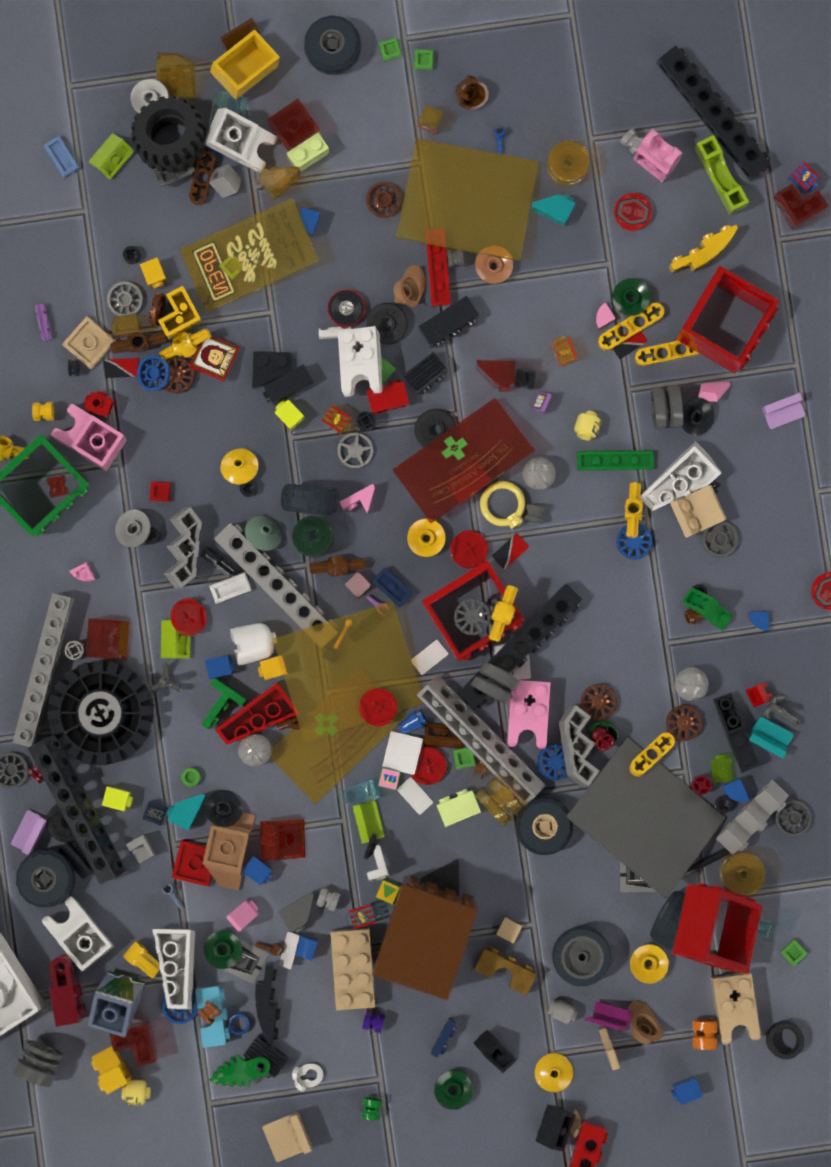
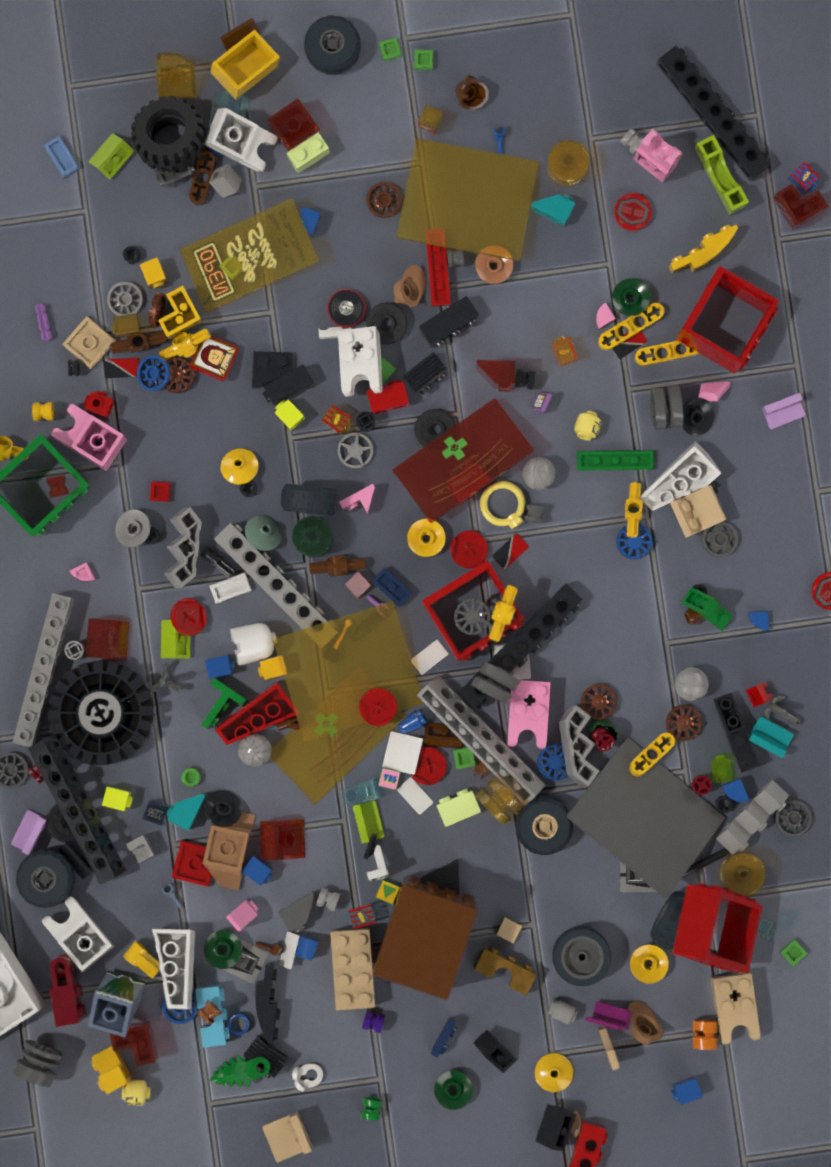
white dish [131,79,169,114] -> none
clear yellow slope [257,166,302,200] -> none
black tyre [766,1021,804,1060] -> none

